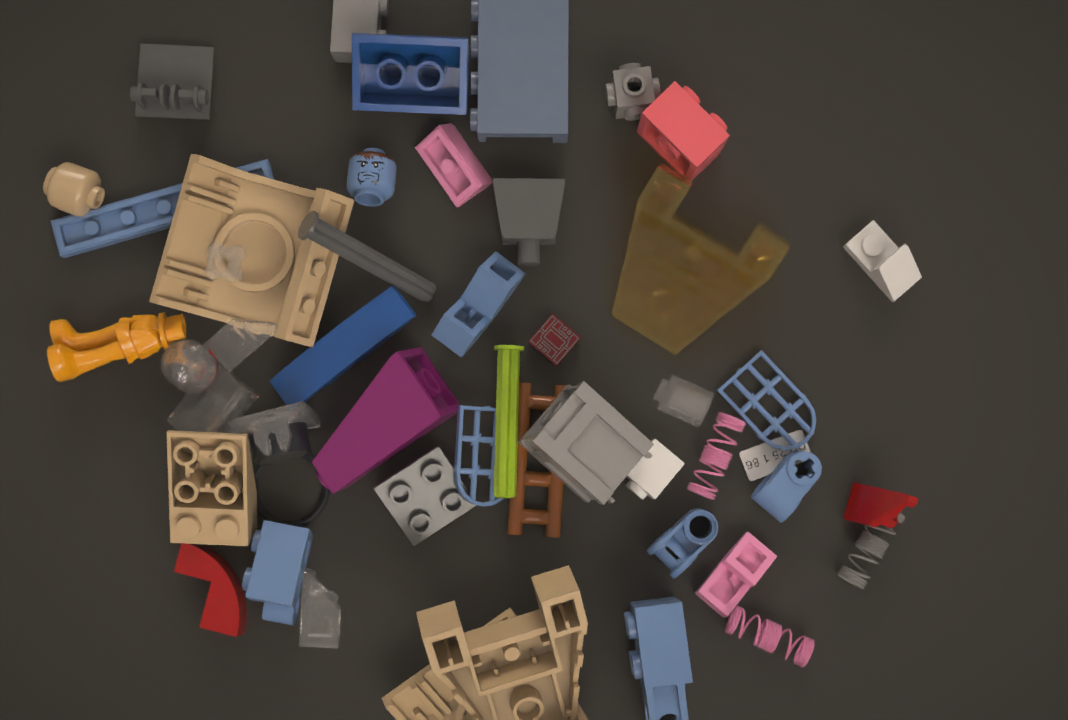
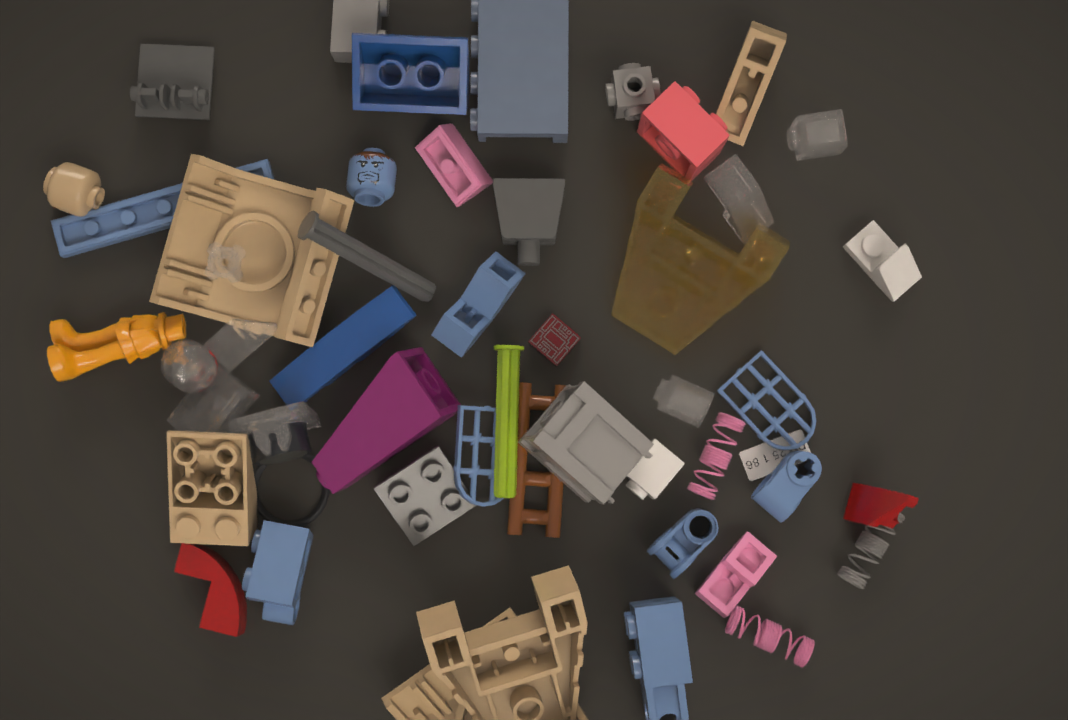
clear slope [299,568,341,649] -> none
none -> clear slope [704,154,775,244]
none -> tan slope [716,21,787,146]
none -> clear brick [787,109,848,161]

